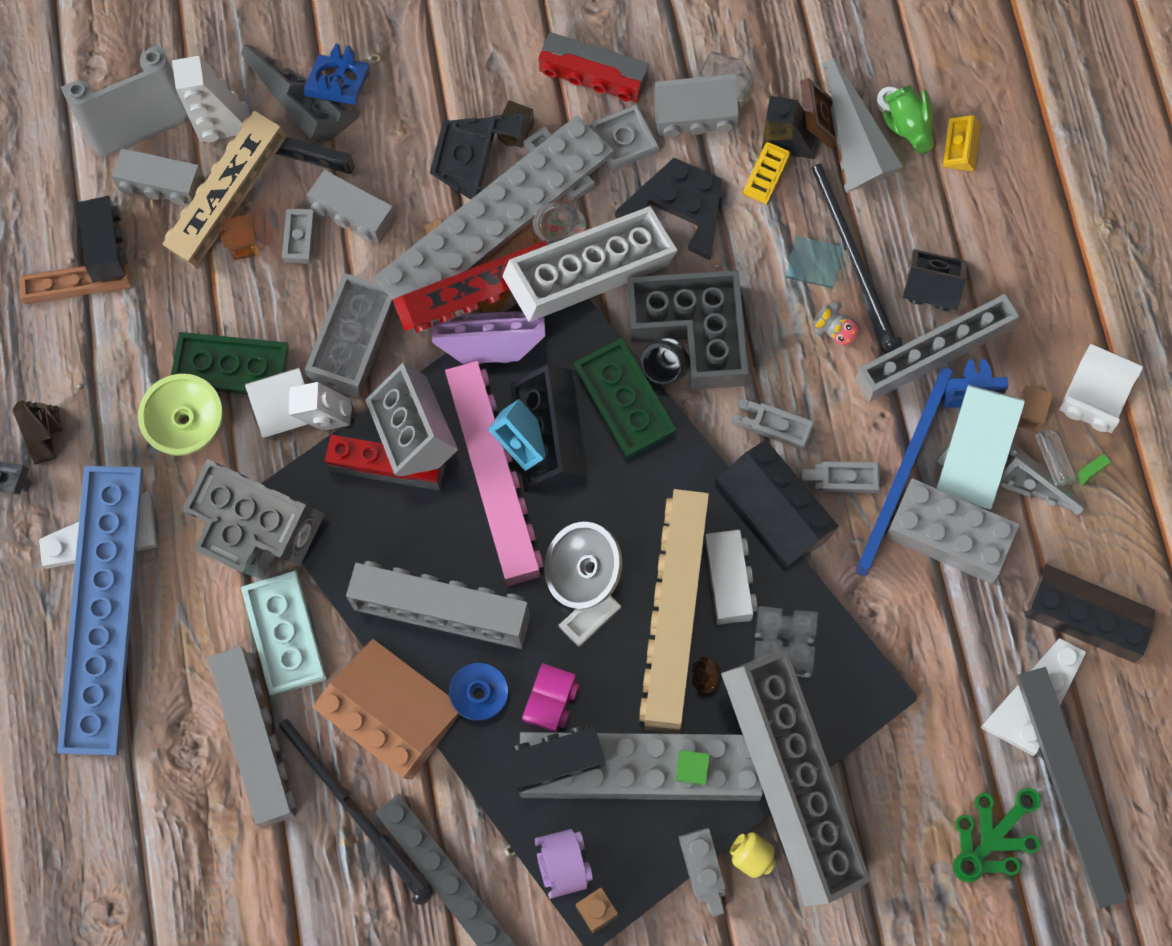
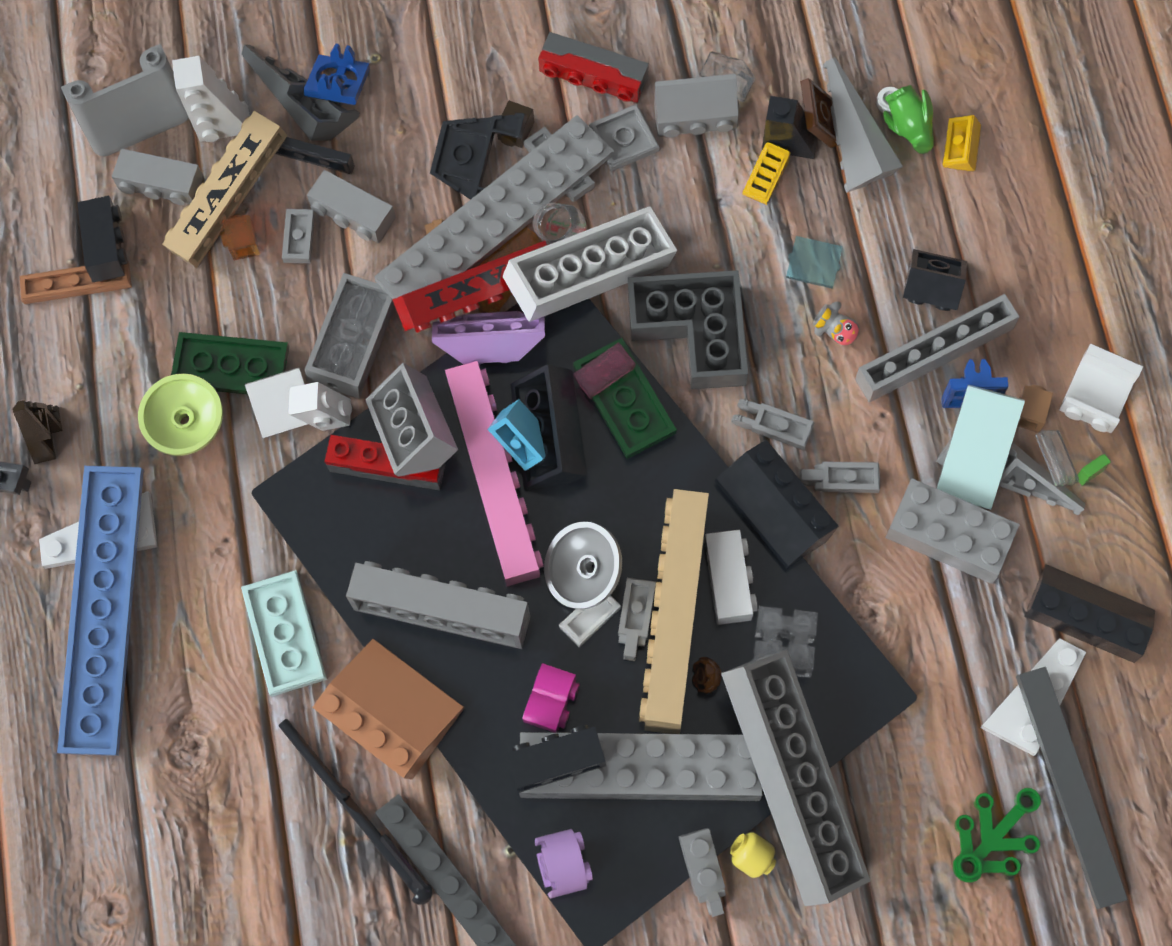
piece [182,458,325,580] -> none
light grey brick [207,646,297,828] -> none
blue dish [449,663,508,721] -> none
medium nougat brick [575,888,618,934] -> none
black wing [615,158,722,260] -> none
black helmet [641,338,690,384] -> none
bright green tile [675,750,710,786] -> none
black bar [812,164,903,353] -> none
blue tile [856,367,953,577] -> none
none -> clear pink plate [573,342,635,399]
none -> light grey hinge [618,578,656,661]

